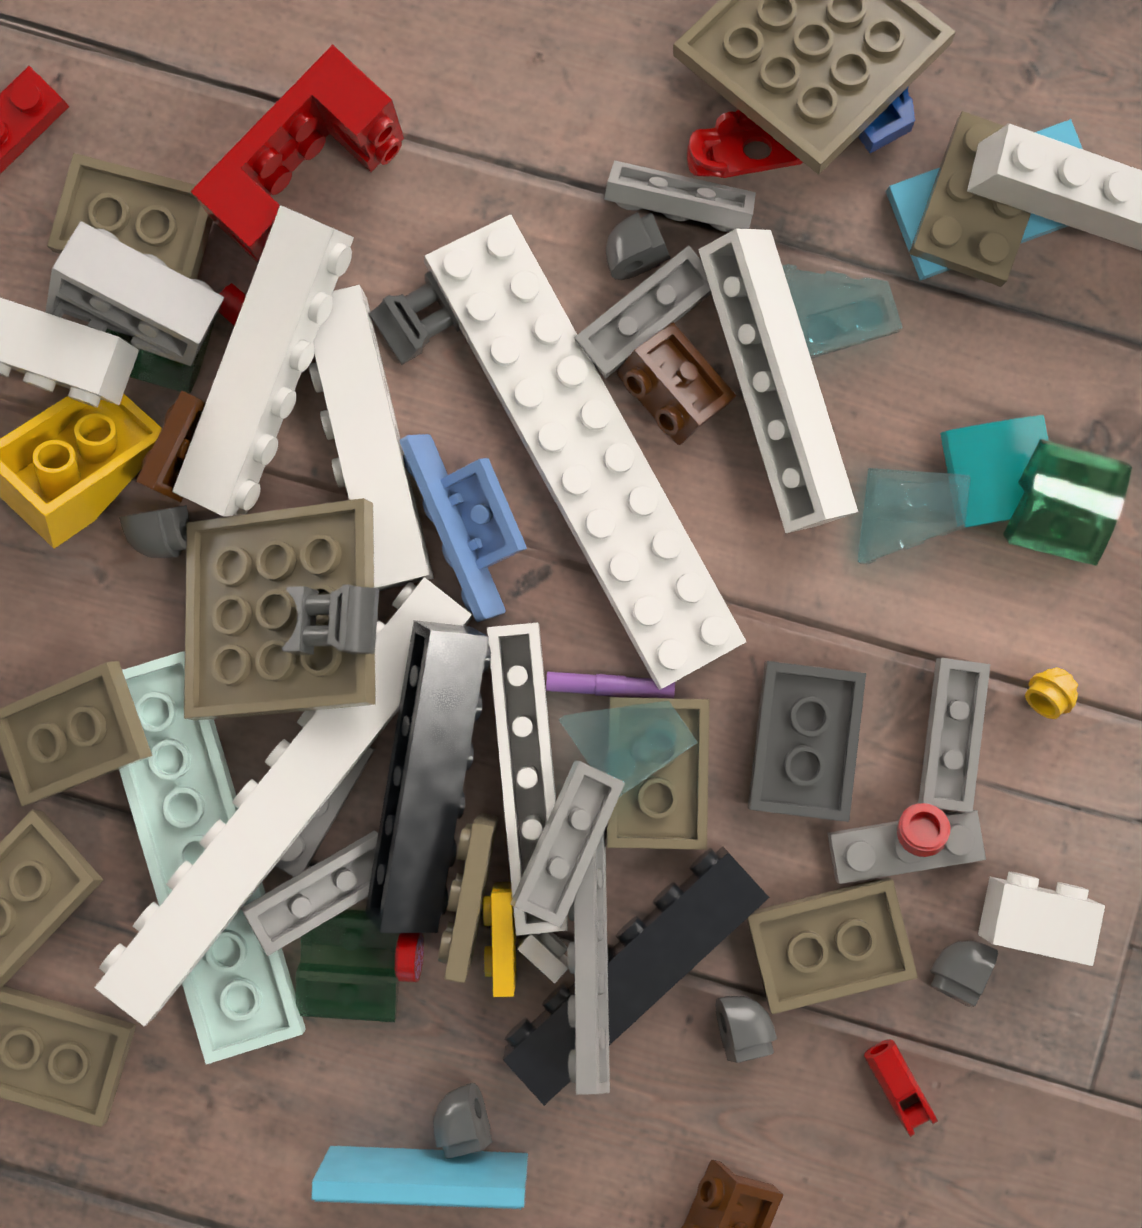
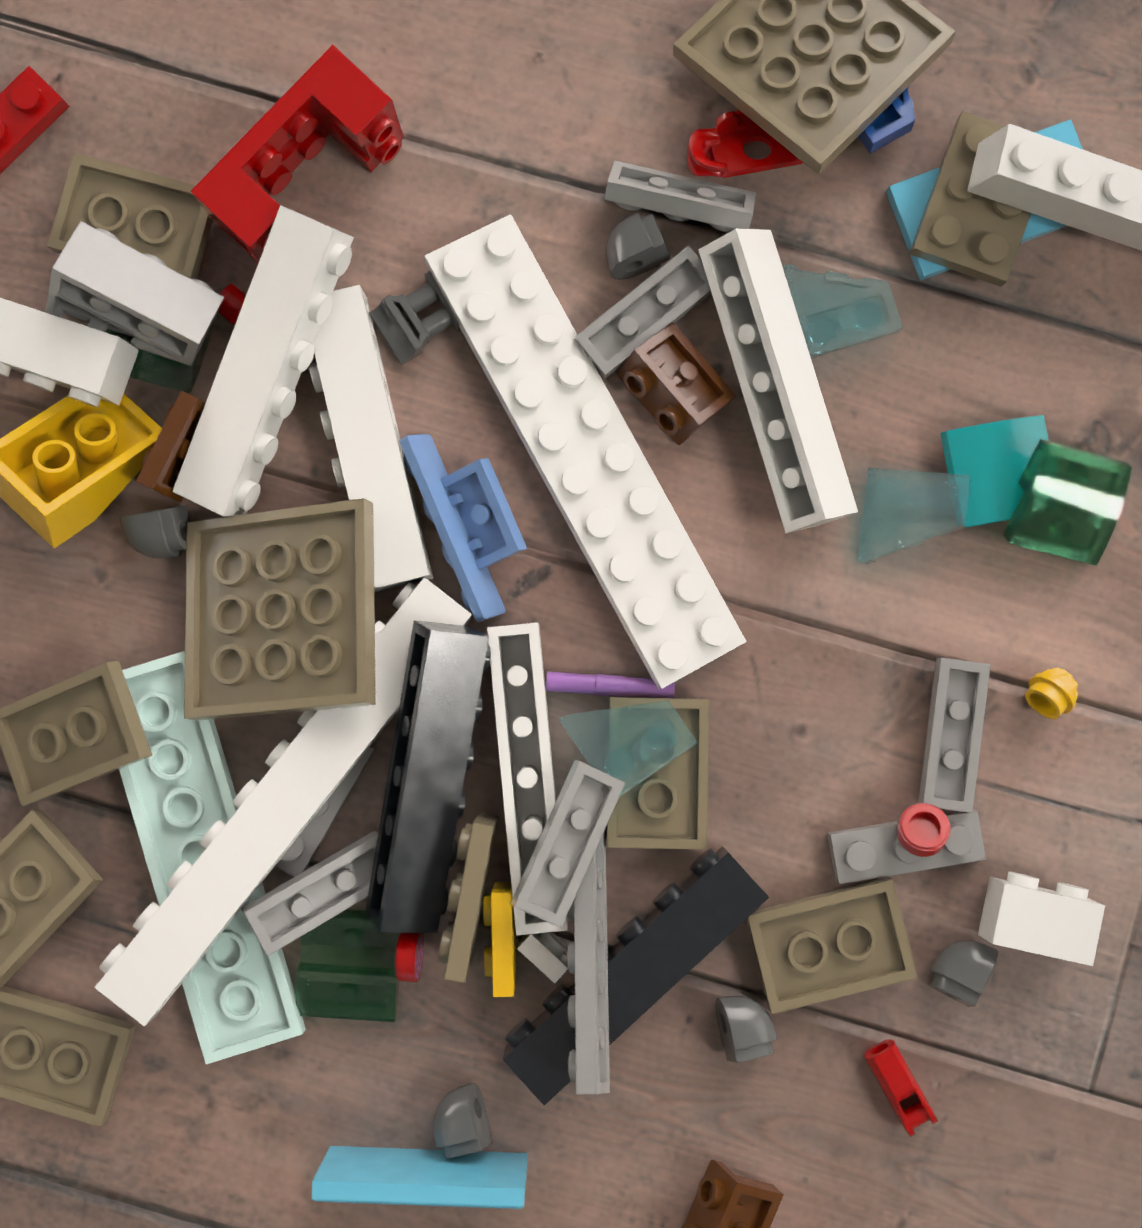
dark grey piece [282,584,379,655] -> none
dark grey plate [747,661,866,822] -> none

